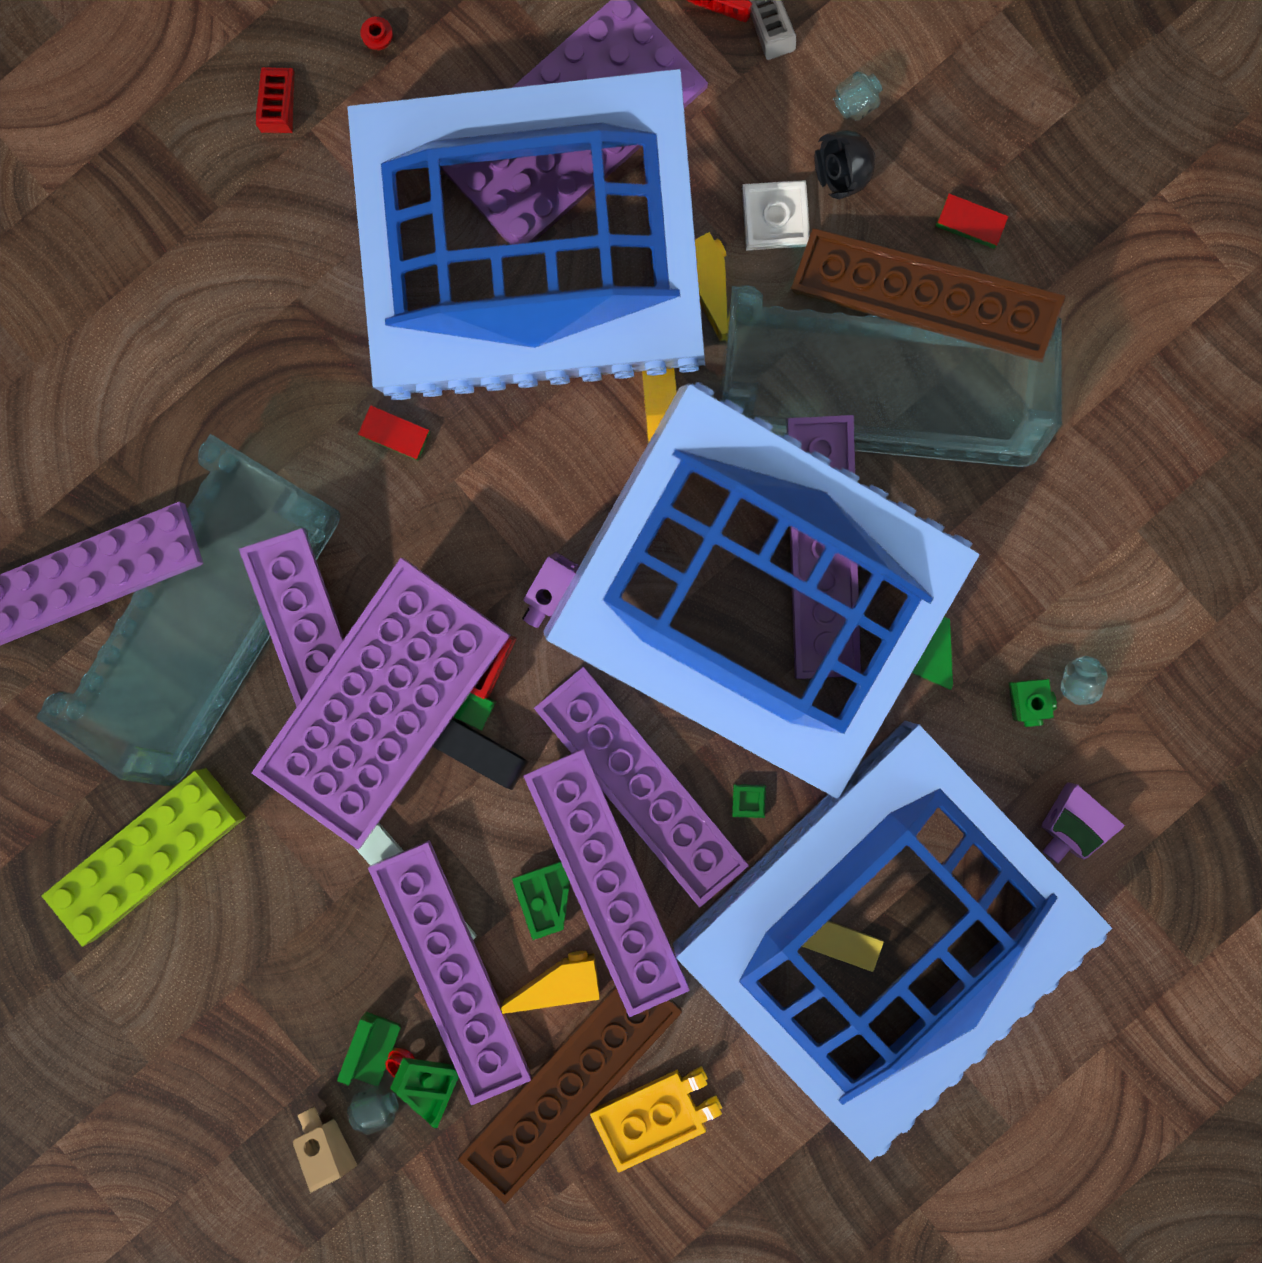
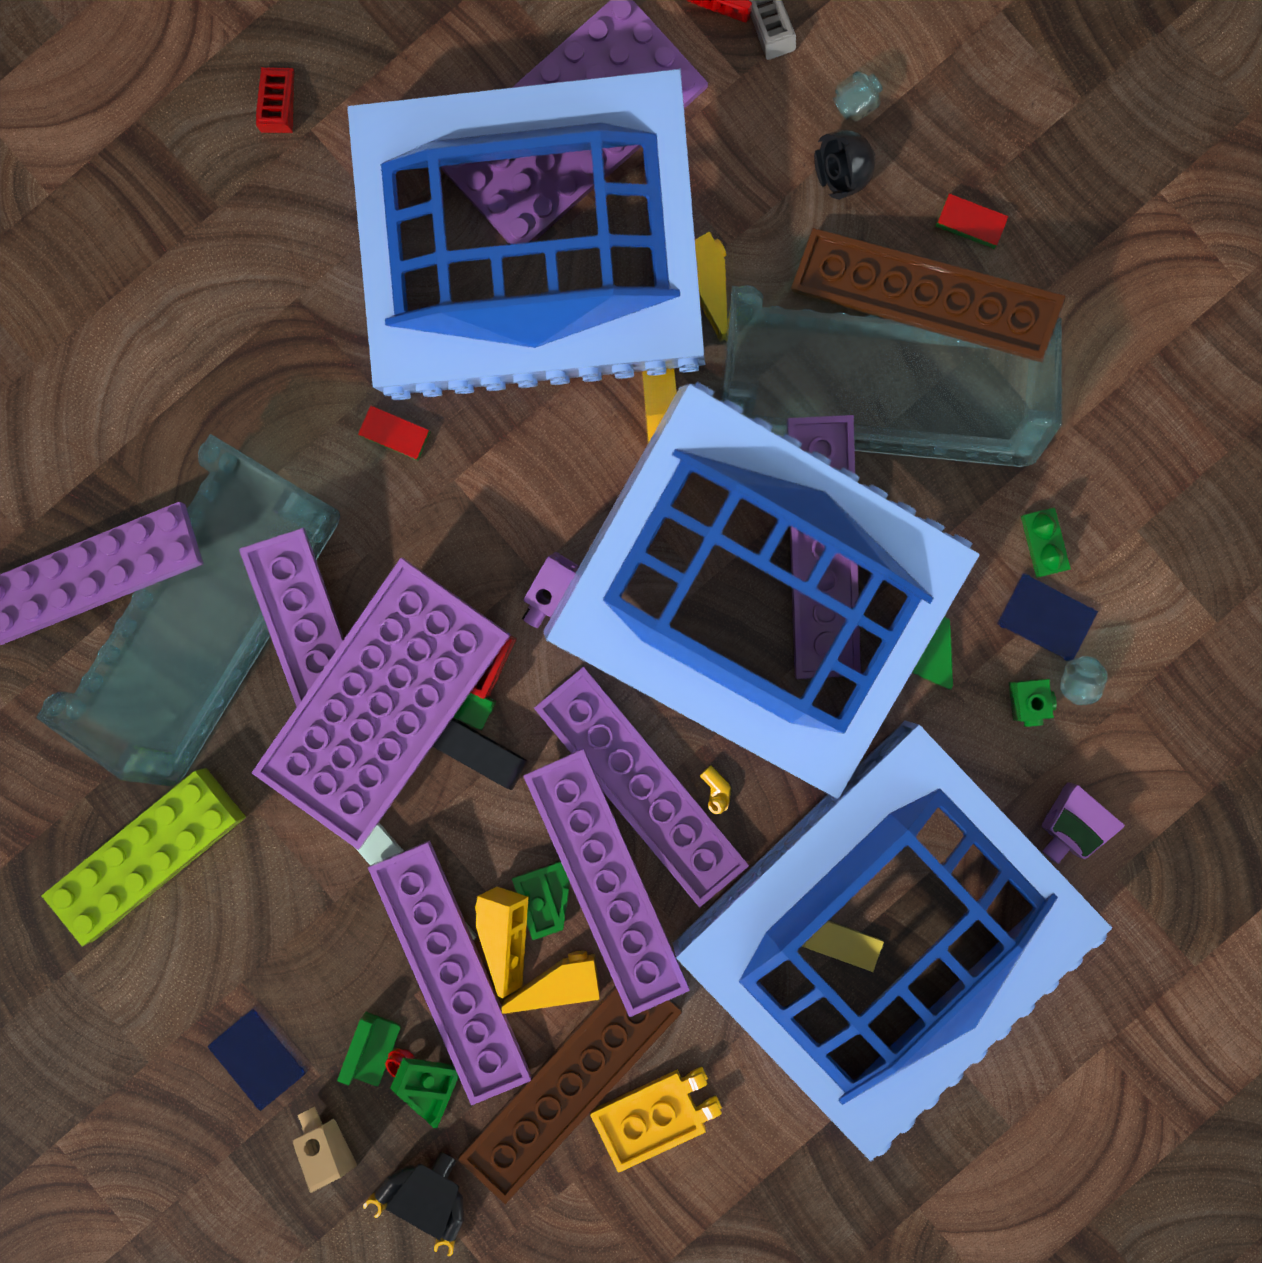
clear light blue head [347,1085,399,1135] -> none
red plate [360,17,393,50] -> none
green tile [732,784,766,818] -> none
white tile [742,180,810,251] -> none
none -> clear blue piece [207,1009,306,1111]
none -> black torso [363,1152,464,1256]
none -> yellow slope [475,887,528,998]
none -> yellow arm [699,765,731,814]
none -> clear blue piece [997,574,1098,662]
none -> green tile [1021,507,1071,578]

